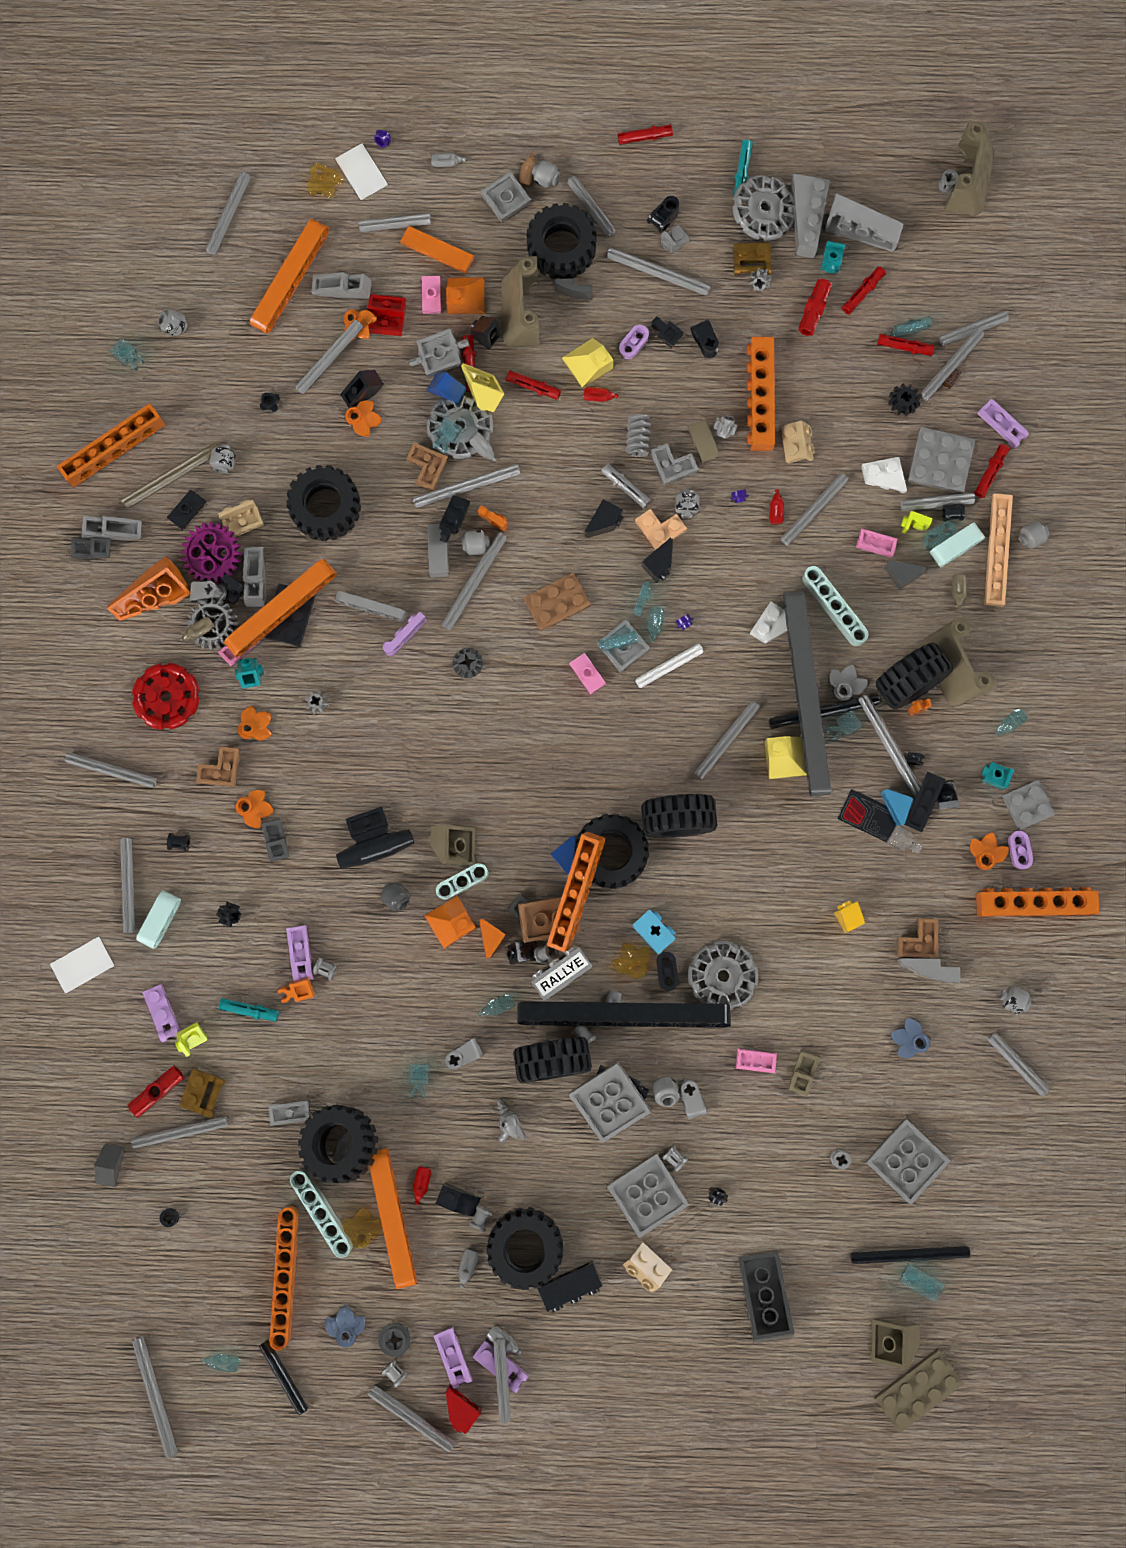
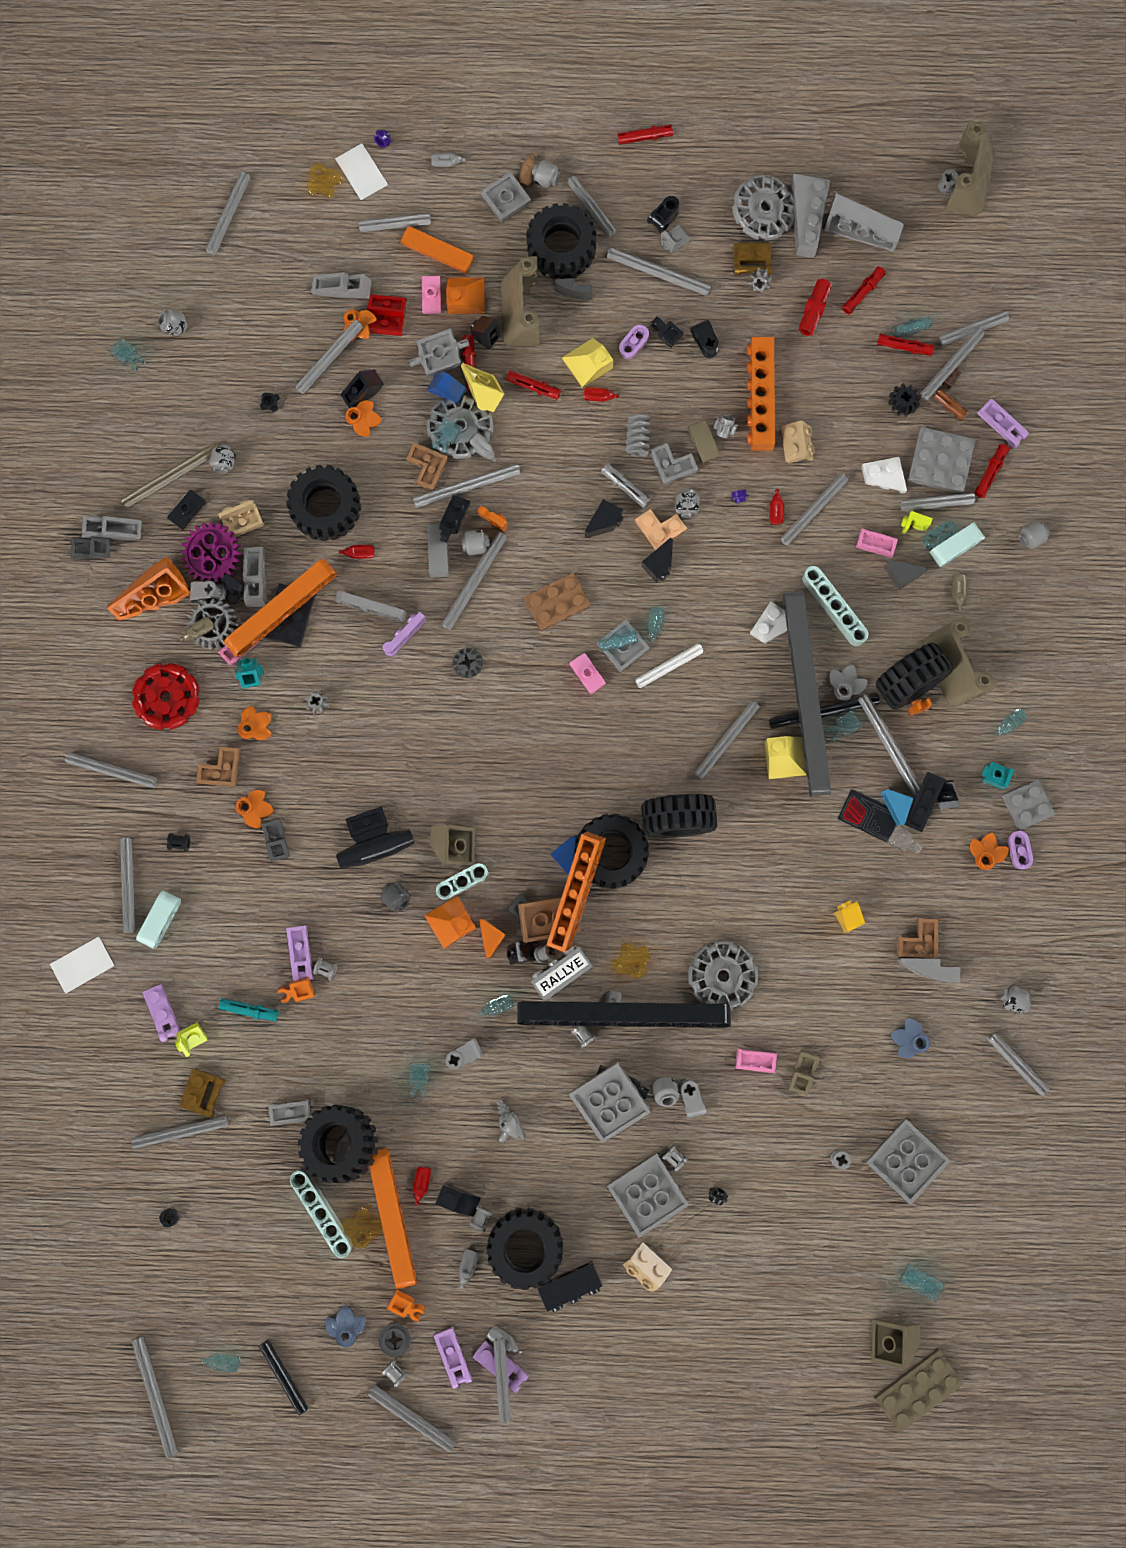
orange brick [56,403,166,488] -> none
dark grey slope [94,1144,125,1187] -> none
red piece [127,1065,185,1118] -> none
black gear [216,902,242,927] -> none
orange beam [250,218,329,334] -> none
orange beam [269,1205,299,1351] -> none
red slope [446,1384,482,1434] -> none
black tyre [513,1037,592,1083] -> none
medium azure brick [632,910,676,955] -> none
clear light blue plate [633,581,653,616] -> none
black plate [656,952,679,991] -> none
dark purple plate [675,614,693,630] -> none
teal pin [733,140,753,196] -> none
dark grey slope [739,1251,795,1344] -> none
teal brick [820,241,845,273] -> none
black axle [851,1246,970,1264] -> none
black bush [906,752,925,766] -> none
black bush [942,504,965,522] -> none
orange brick [976,887,1100,917] -> none
light nougat plate [984,494,1013,607] -> none
none -> red piece [339,545,374,559]
none -> orange plate [387,1290,425,1322]
none -> dark orange axle [934,389,969,421]

